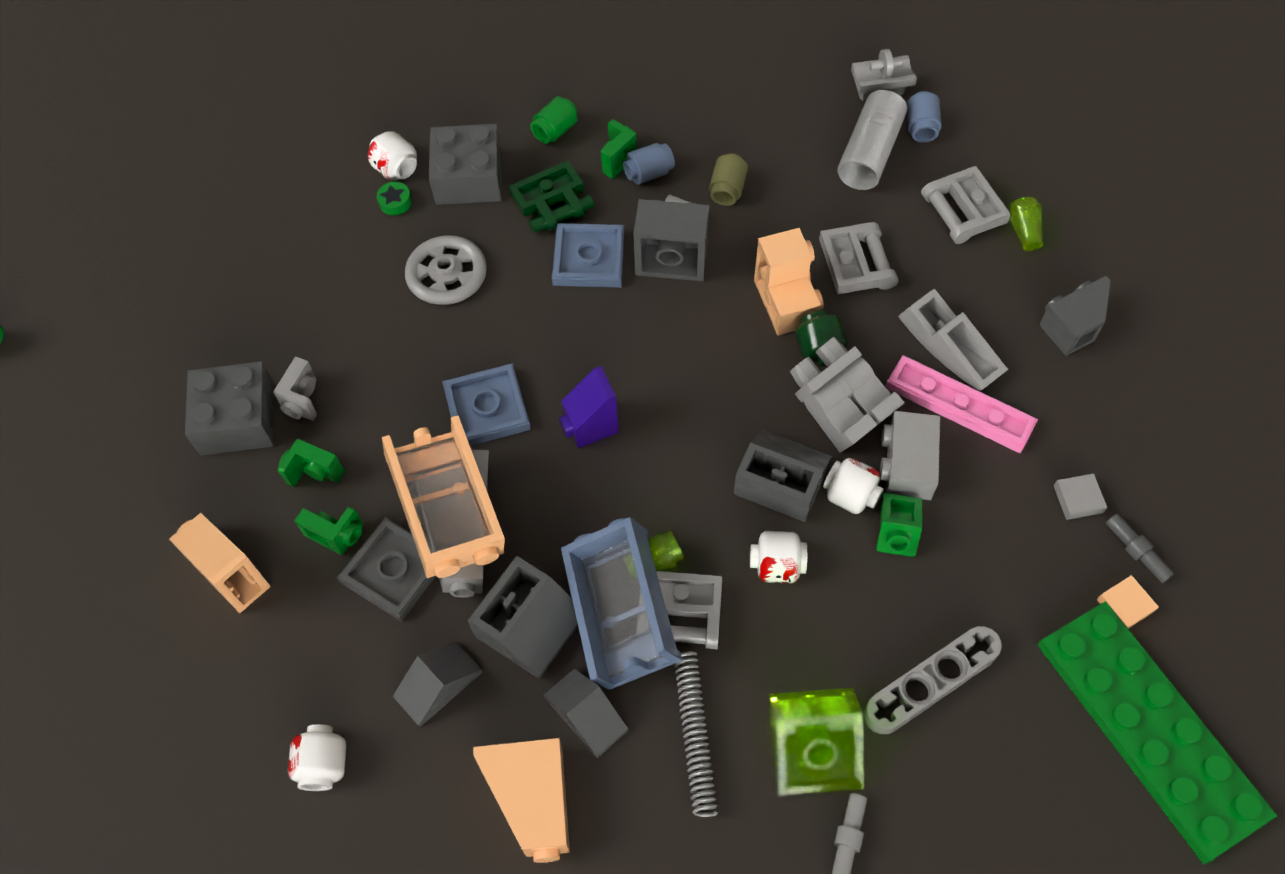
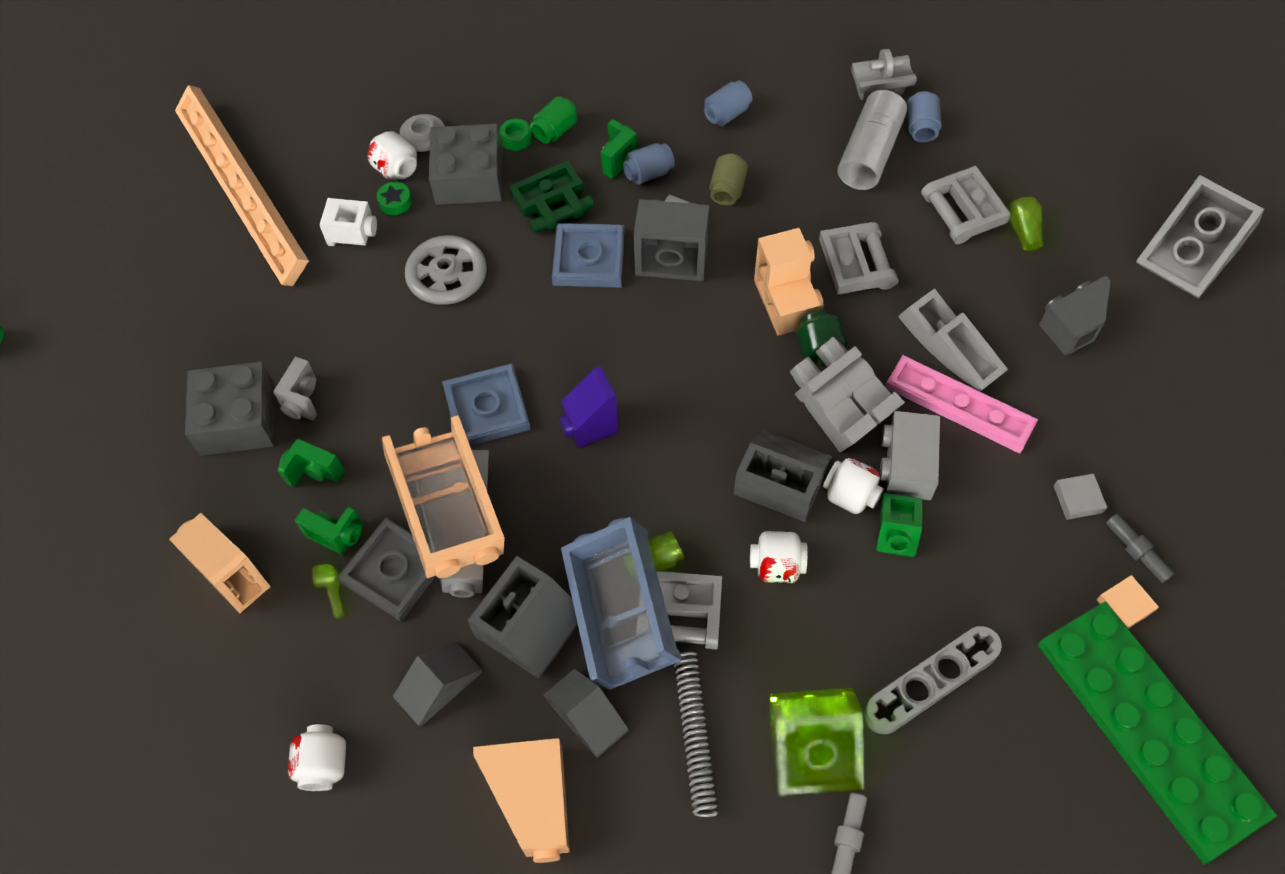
none -> light nougat plate [175,85,309,286]
none -> clear neon green hand [312,564,344,619]
none -> white brick [320,198,377,246]
none -> light grey piece [400,114,444,152]
none -> green tile [499,119,532,151]
none -> sand blue brick [704,81,752,126]
none -> light grey slope [1136,175,1264,299]

